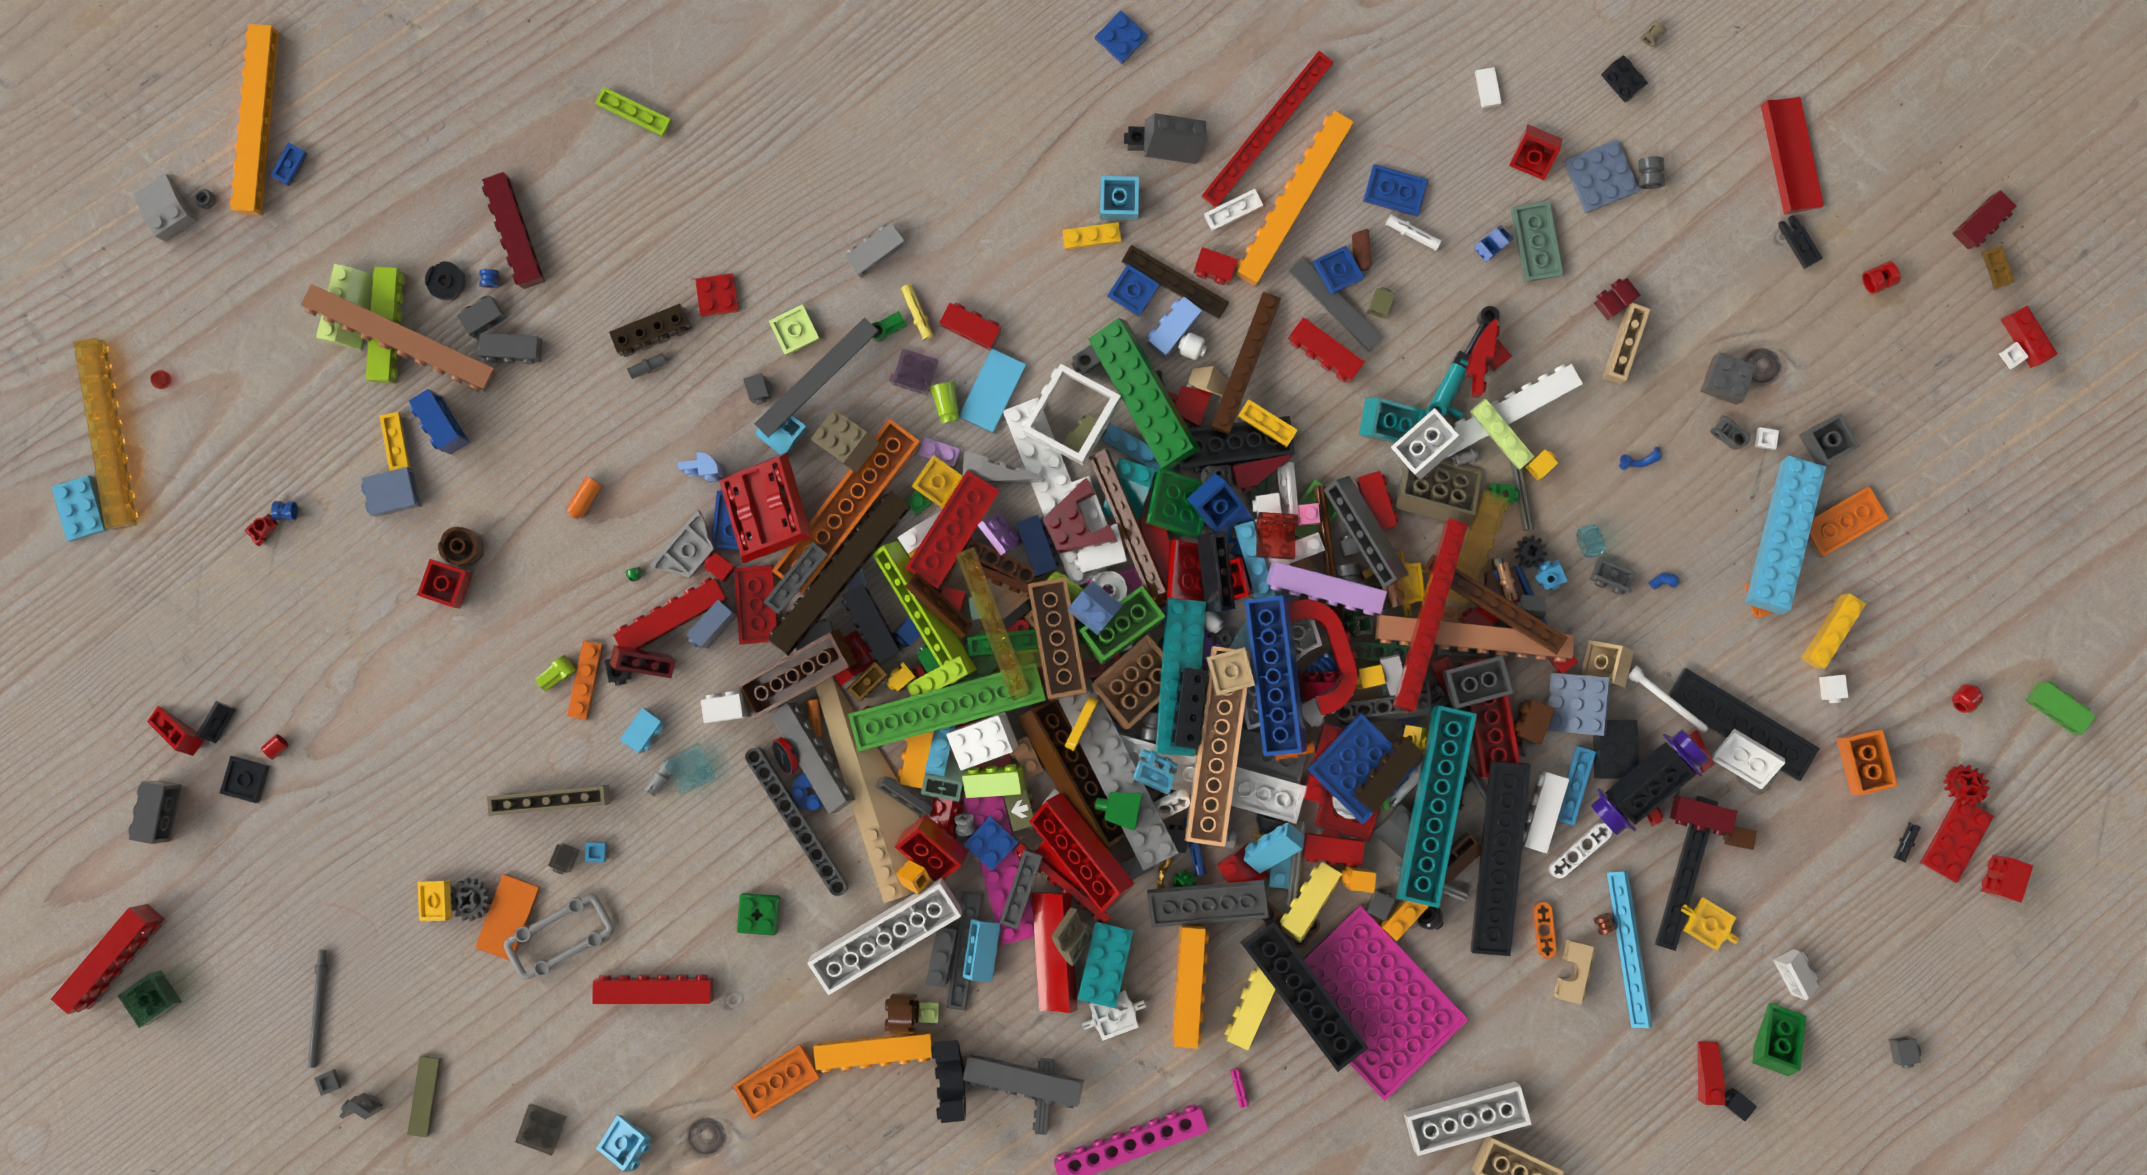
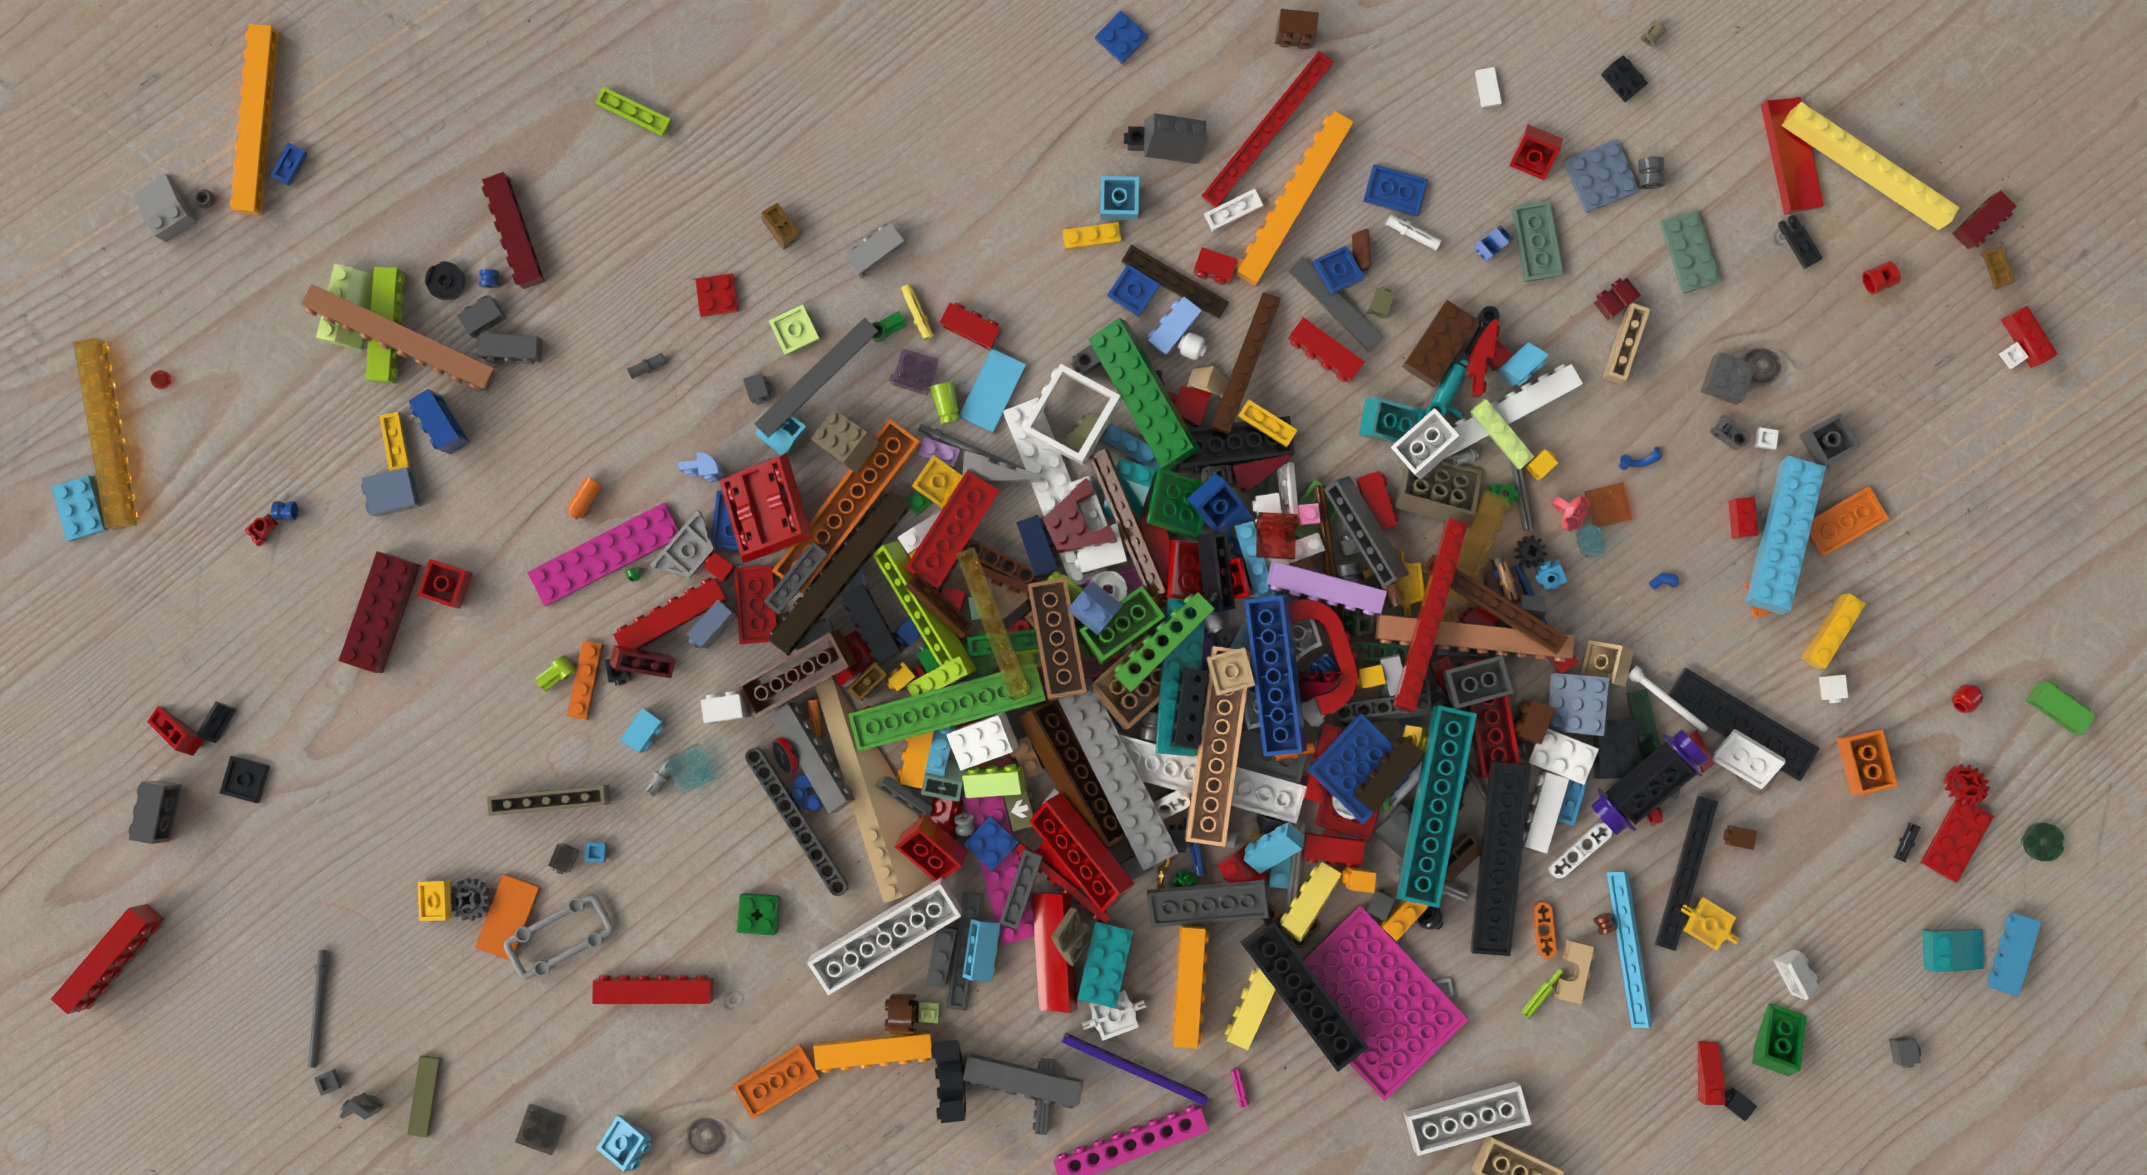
clear green brick [118,970,182,1028] -> none
red beam [261,734,289,760] -> none
reddish brown brick [438,526,484,567] -> none
dark brown brick [609,304,692,357] -> none
light orange brick [896,860,931,894] -> none
medium lavender plate [978,512,1022,555] -> none
yellow beam [1065,696,1099,751] -> none
green torso [1095,792,1143,831] -> none
medium azure plate [1133,749,1178,794] -> none
dark grey bracket [1590,558,1636,595] -> none
dark red brick [1670,796,1738,836] -> none
red brick [1981,855,2034,903] -> none
none -> dark red brick [338,551,421,673]
none -> dark pink plate [527,503,679,607]
none -> pearl gold hinge [761,202,799,250]
none -> dark grey bar [918,424,1026,470]
none -> dark purple tile [1062,1033,1208,1106]
none -> bright green brick [1114,593,1215,693]
none -> reddish brown brick [1275,9,1319,49]
none -> reddish brown brick [1402,300,1479,387]
none -> light grey tile [1432,977,1455,998]
none -> medium azure slope [1497,342,1549,387]
none -> lime axle [1520,969,1563,1019]
none -> white plate [1528,728,1599,785]
none -> coral tile [1552,495,1591,532]
none -> clear orange plate [1584,482,1632,529]
none -> clear green plate [1626,689,1661,761]
none -> sand green plate [1659,210,1721,294]
none -> red brick [1728,497,1759,539]
none -> light yellow brick [1782,102,1960,230]
none -> teal slope [1922,929,1984,972]
none -> dark azure brick [1987,913,2041,997]
none -> clear green plate [2021,822,2064,861]

